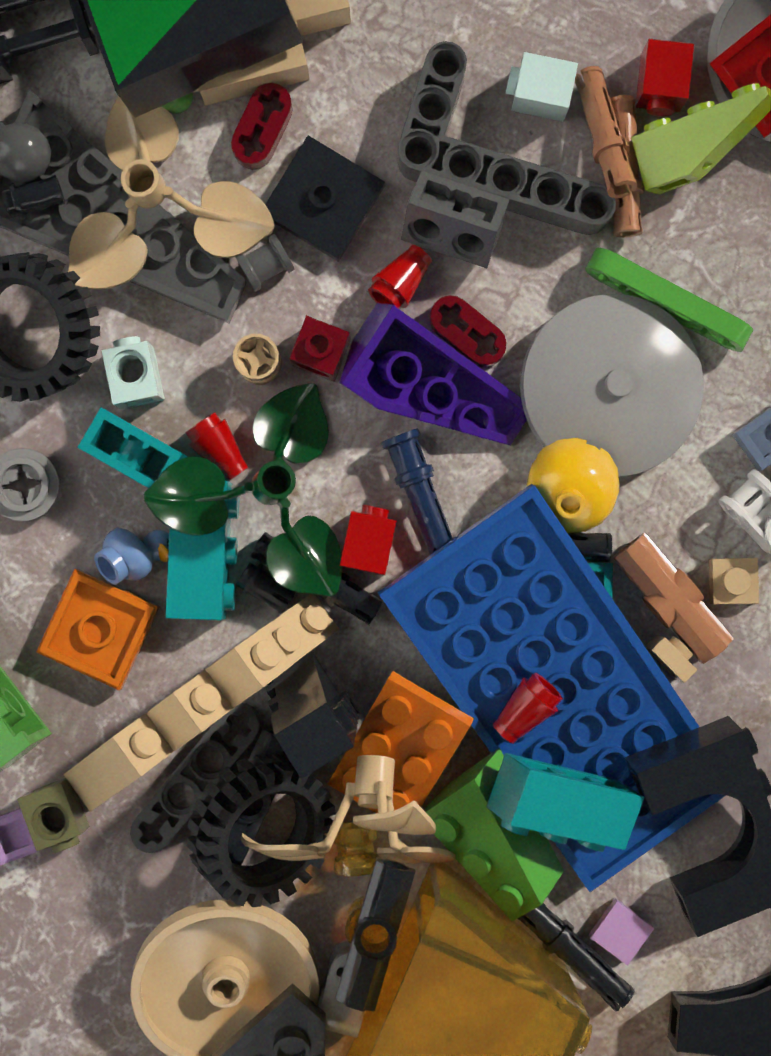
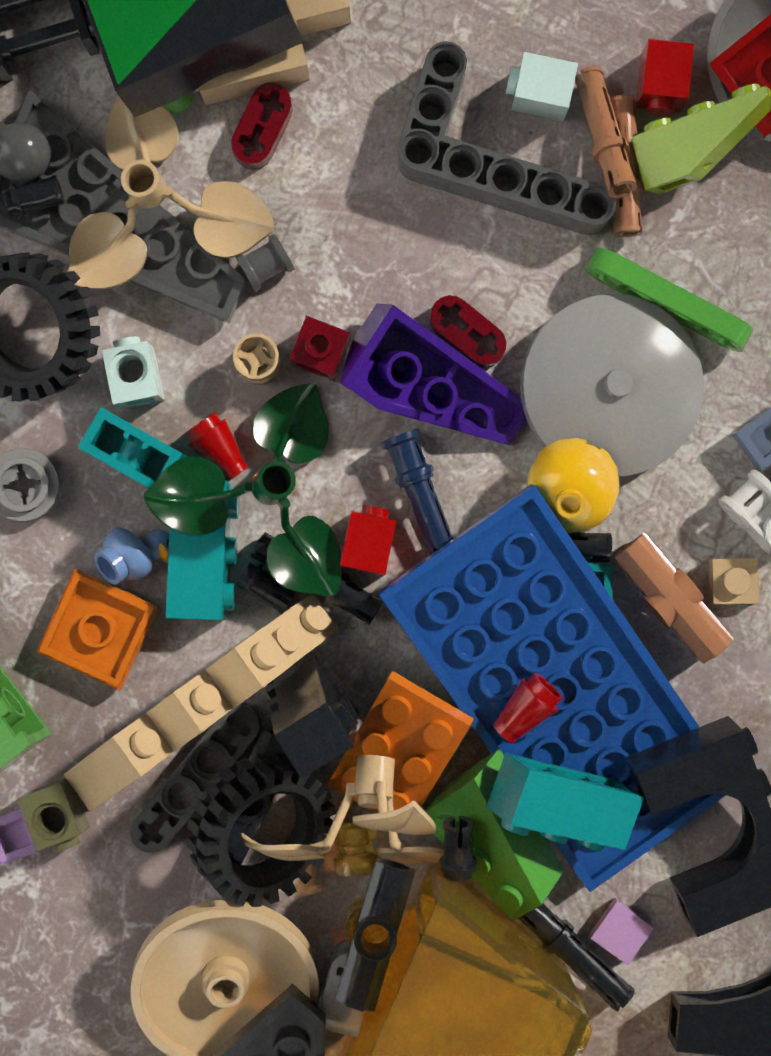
black plate [265,135,385,262] -> none
red cone [368,245,432,309] -> none
dark grey brick [401,171,510,268] -> none
tan plate [645,635,697,683] -> none
none -> black pin [439,816,477,882]

